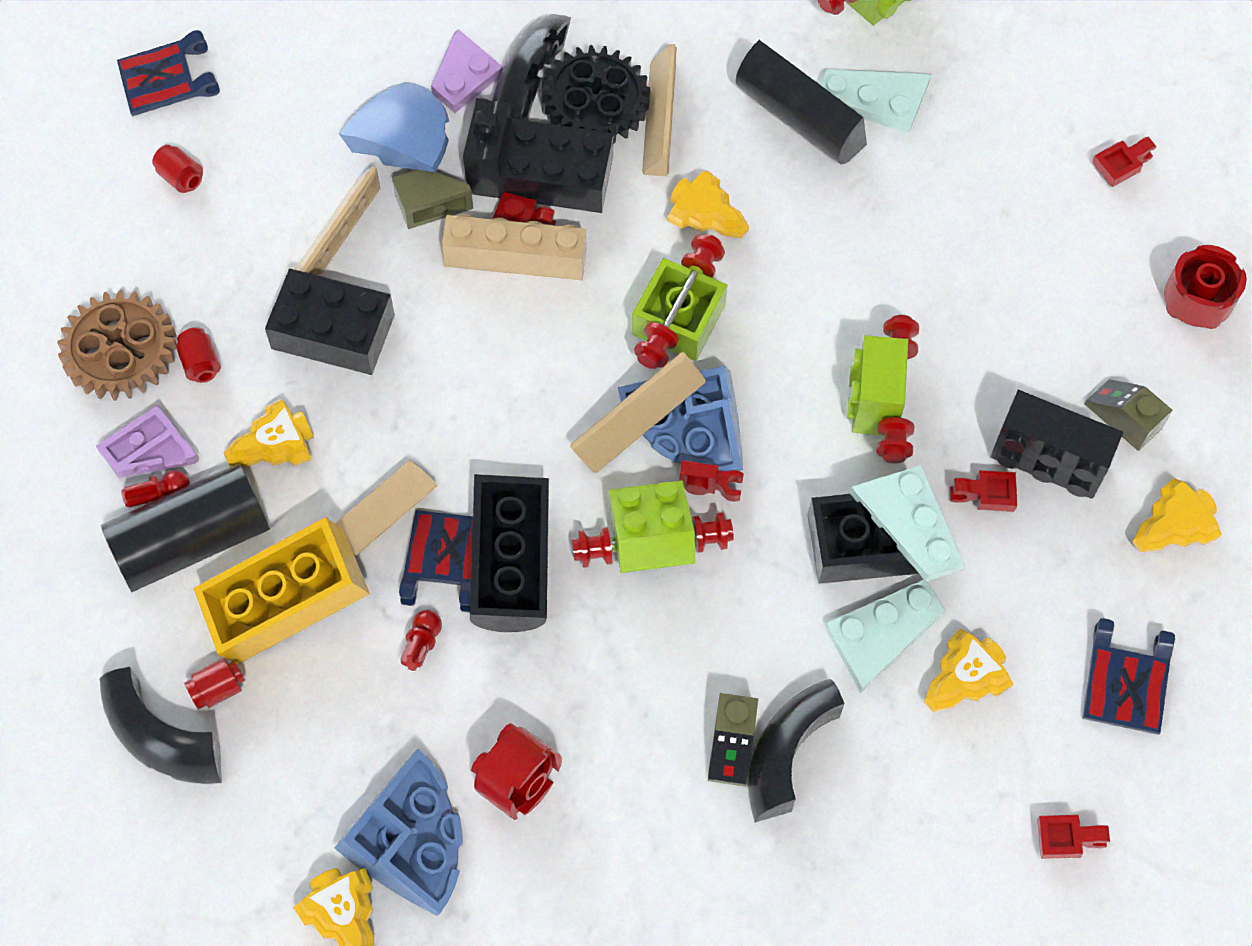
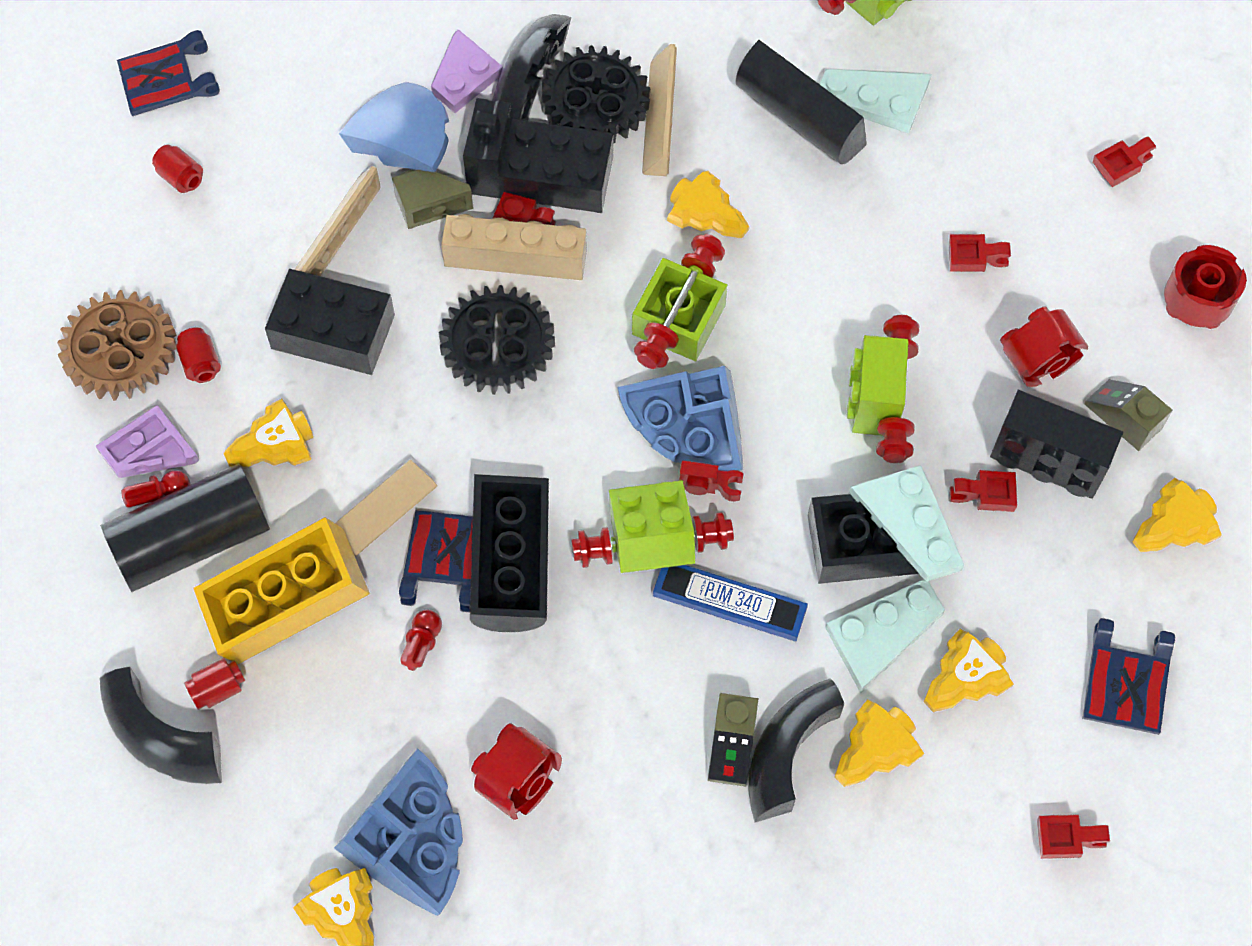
tan slope [570,352,706,473] -> none
none -> black gear [439,285,555,395]
none -> tile [653,565,808,642]
none -> yellow rock [835,699,924,787]
none -> red plate [949,234,1011,272]
none -> red brick [1000,306,1088,387]

